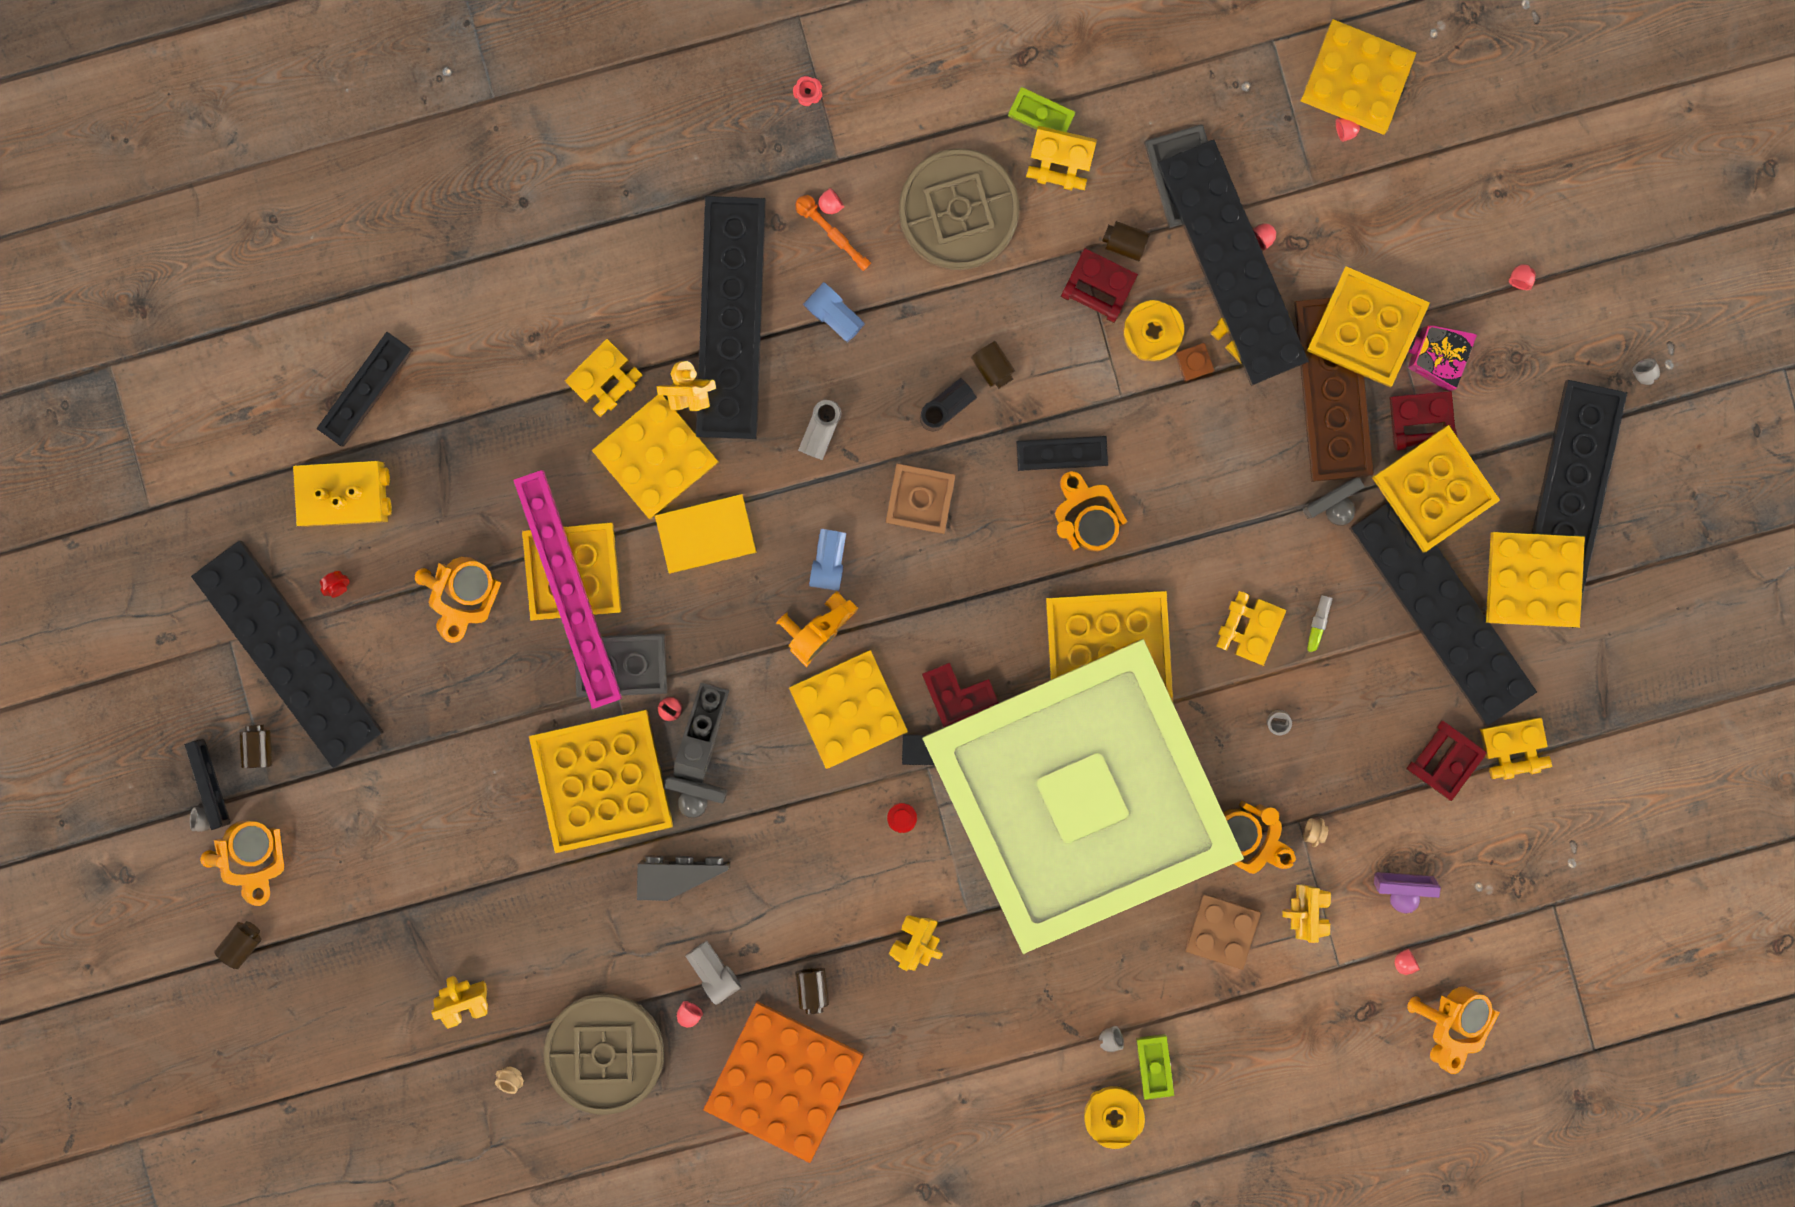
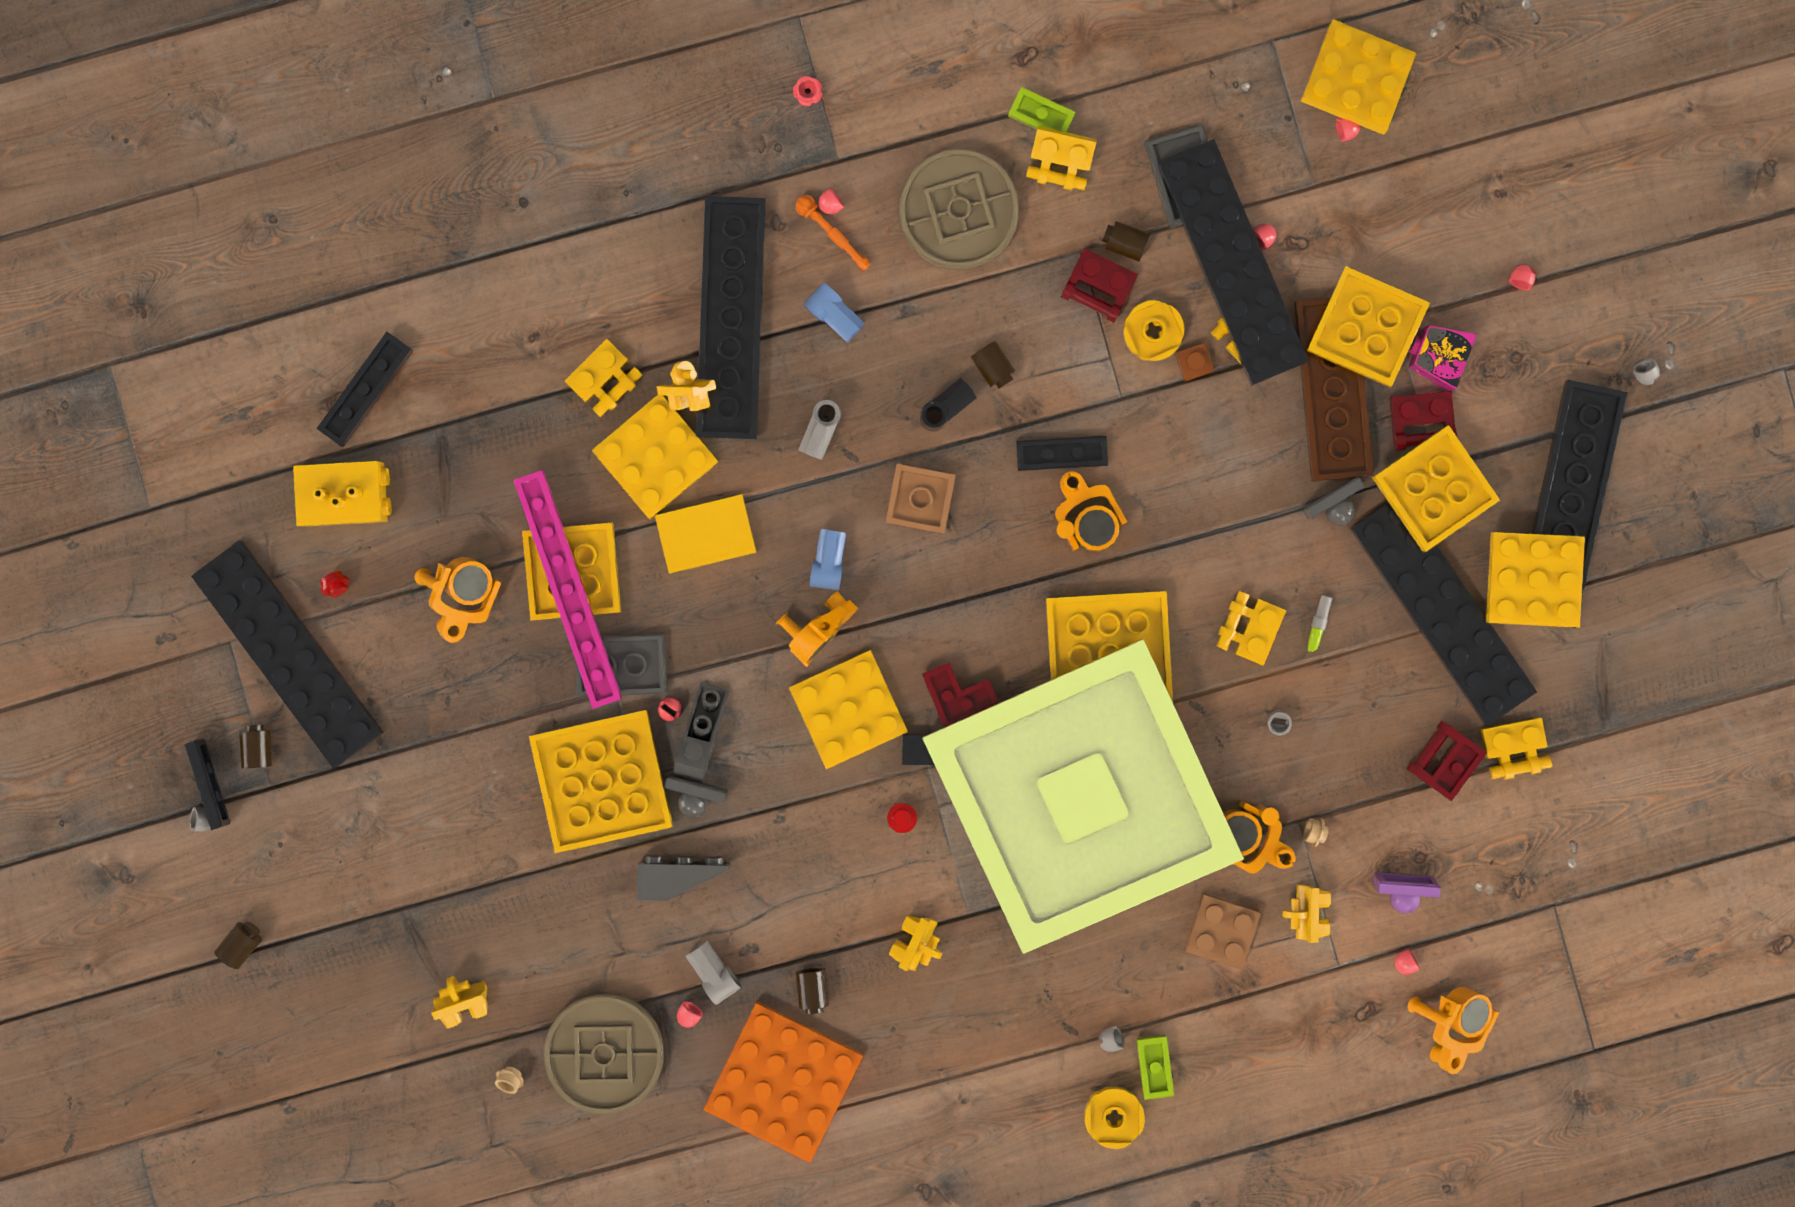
light orange piece [200,820,284,906] -> none

